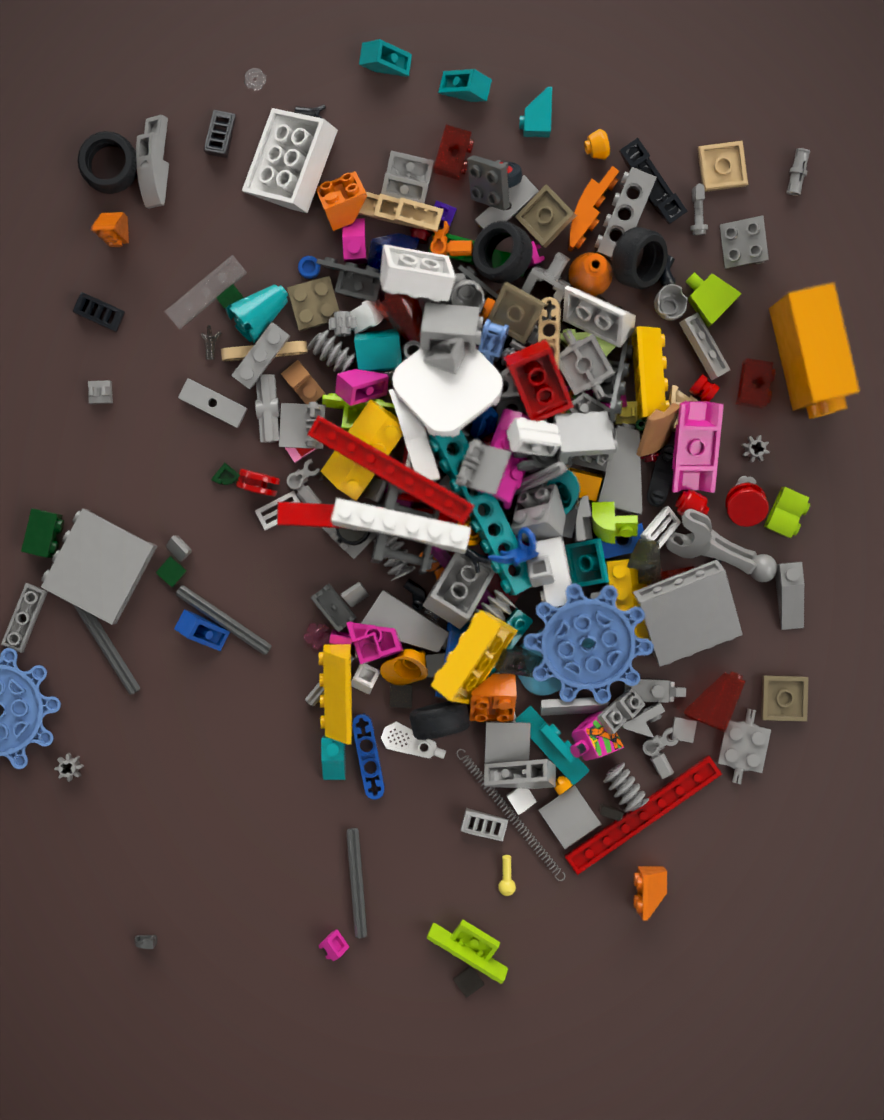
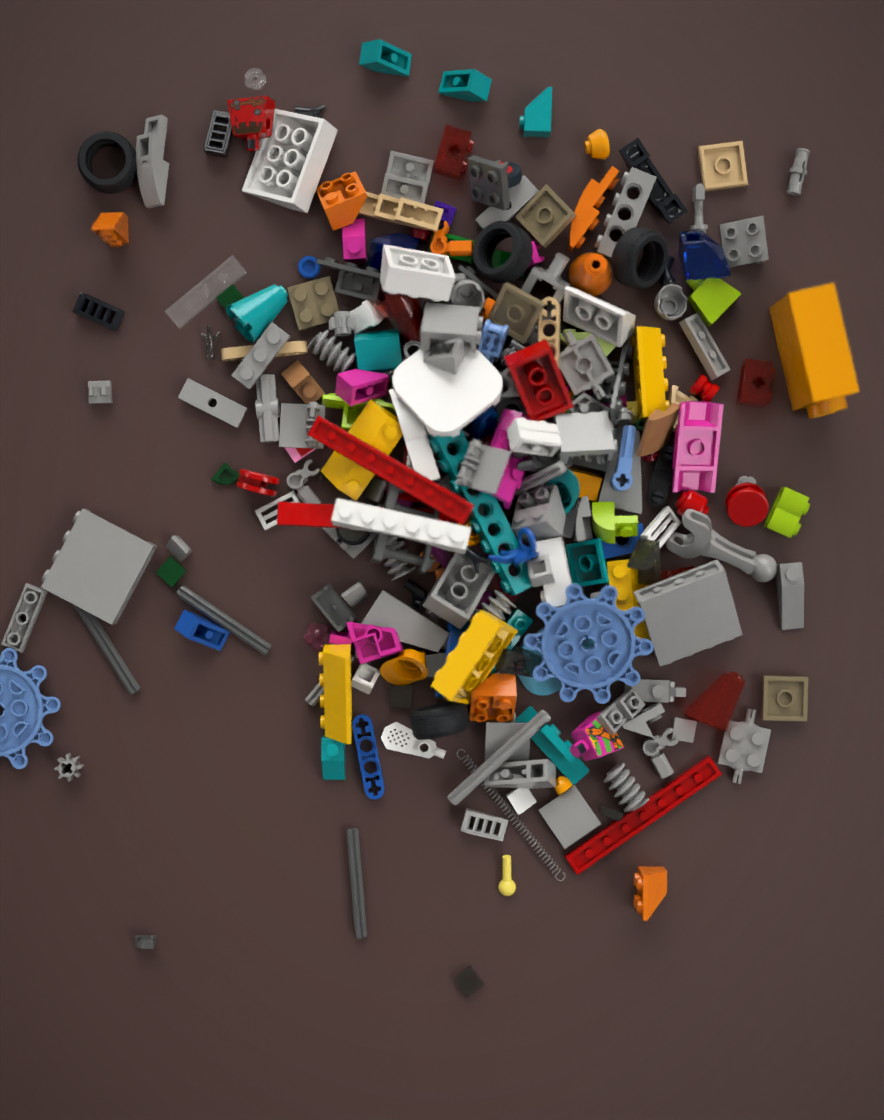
dark green piece [21,508,64,558] -> none
dark pink tile [319,929,349,961] -> none
lime bracket [427,919,508,984] -> none
light grey tile [540,697,608,716] -> none
light grey gear [741,435,770,463] -> none
none -> red torso [227,96,275,151]
none -> light grey axle [447,710,551,805]
none -> medium blue connector [610,425,636,491]
none -> light grey plate [614,407,633,426]
none -> clear blue slope [678,230,731,280]

